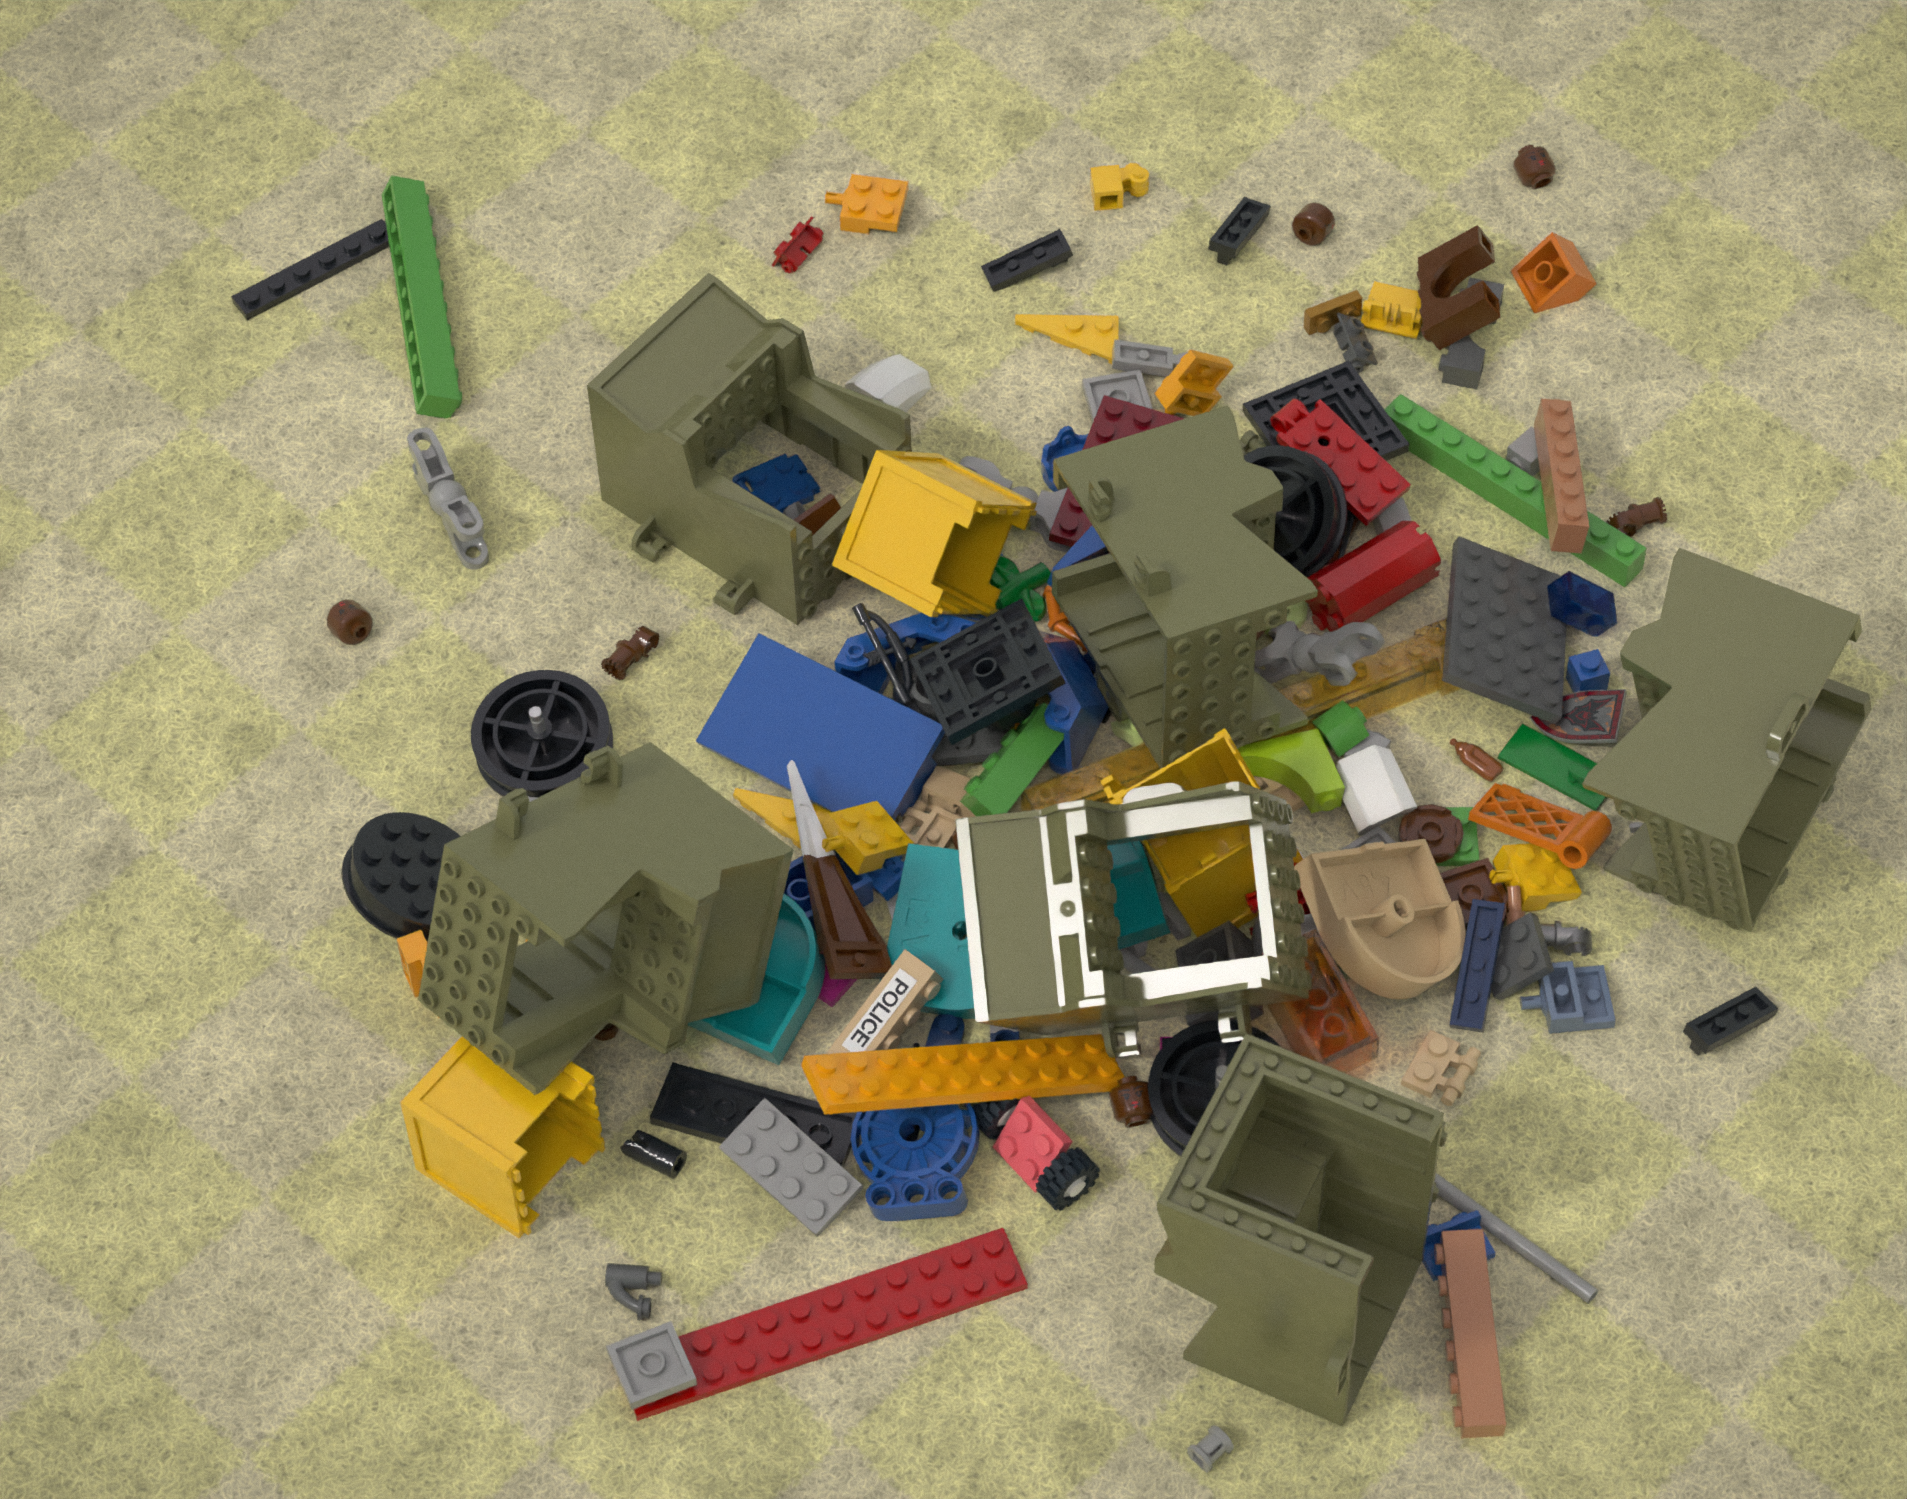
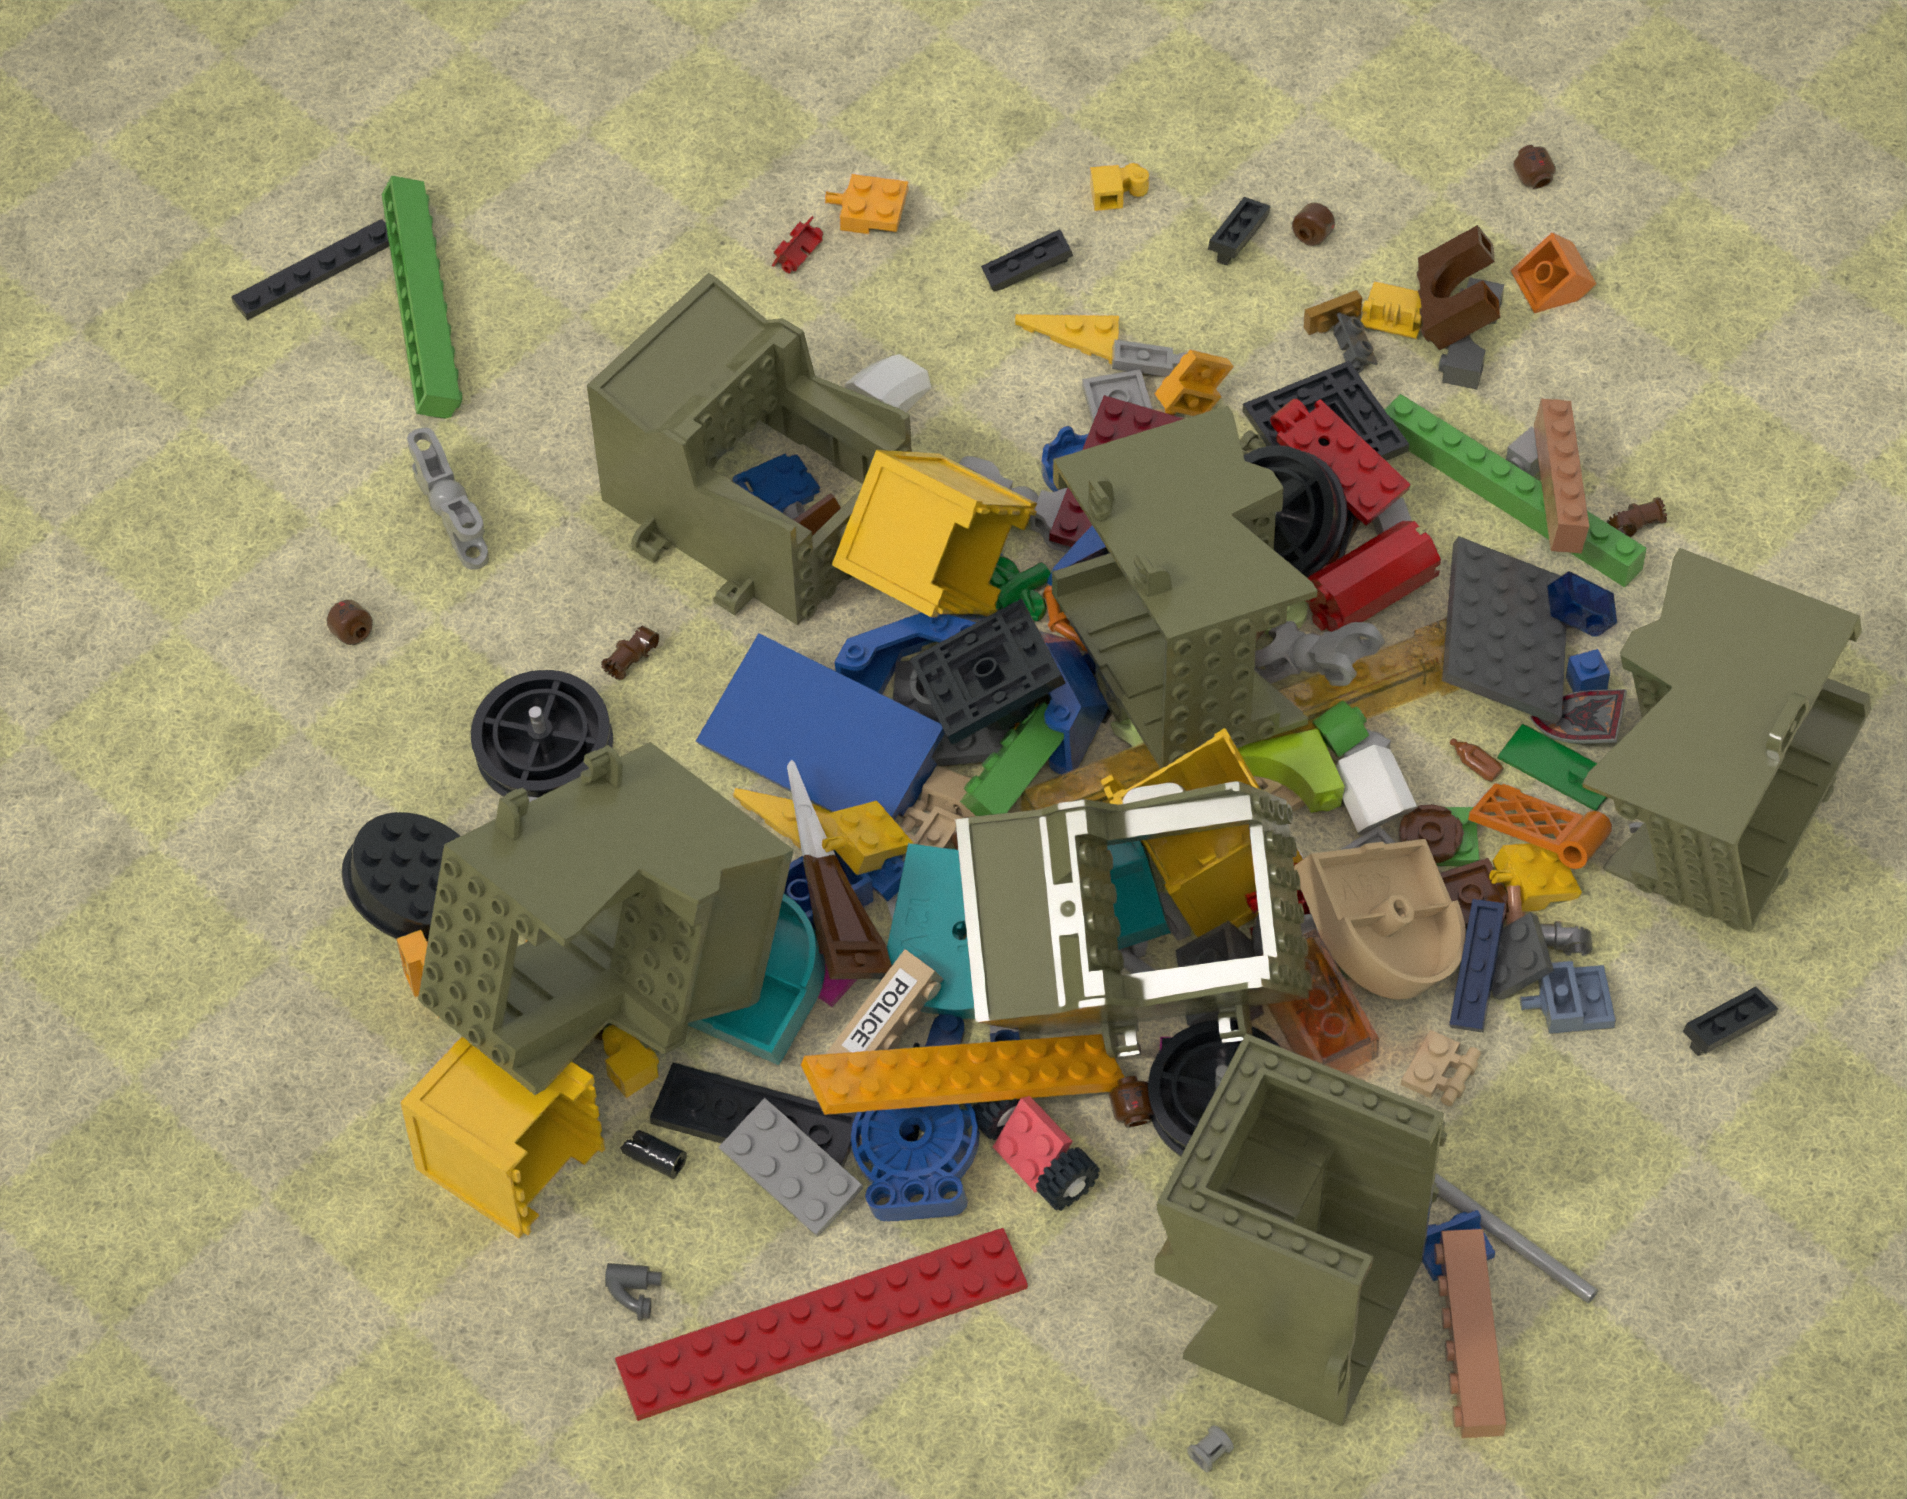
light grey plate [606,1321,697,1410] -> none
black piece [852,603,917,705] -> none
none -> yellow brick [602,1025,659,1098]

